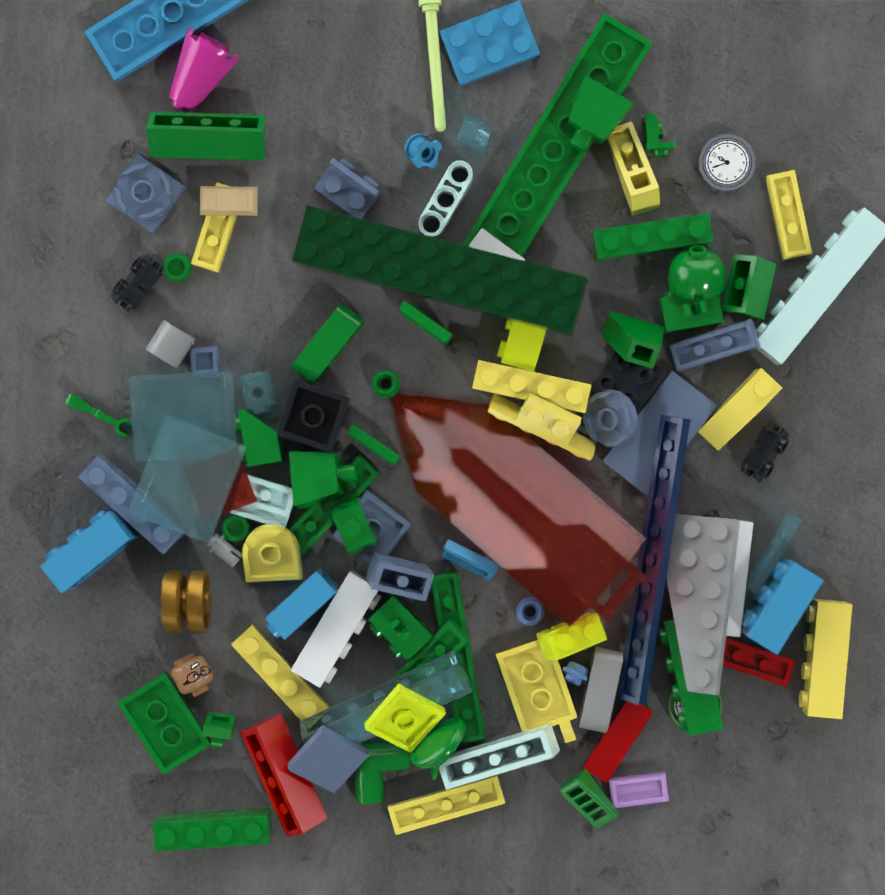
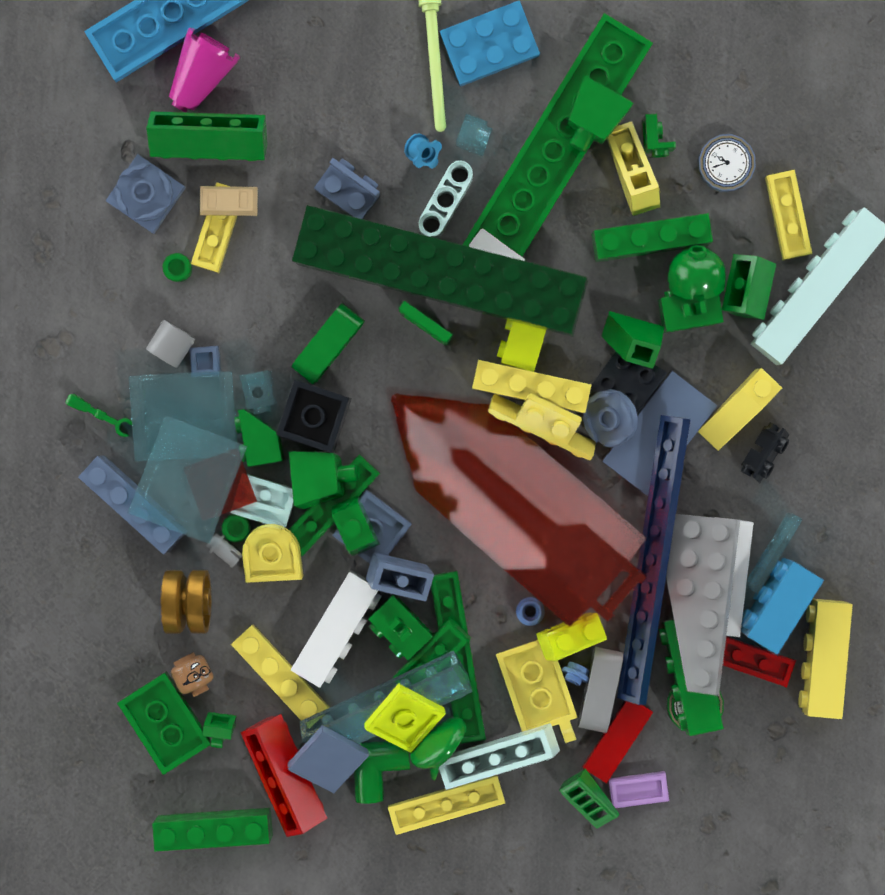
dark azure brick [40,509,141,594] -> none
black hinge [111,254,164,312] -> none
dark azure brick [265,567,340,640] -> none
green tile [347,424,401,465] -> none
green plate [372,370,400,399] -> none
dark azure tile [440,539,499,580] -> none
sand blue tile [669,319,760,372] -> none

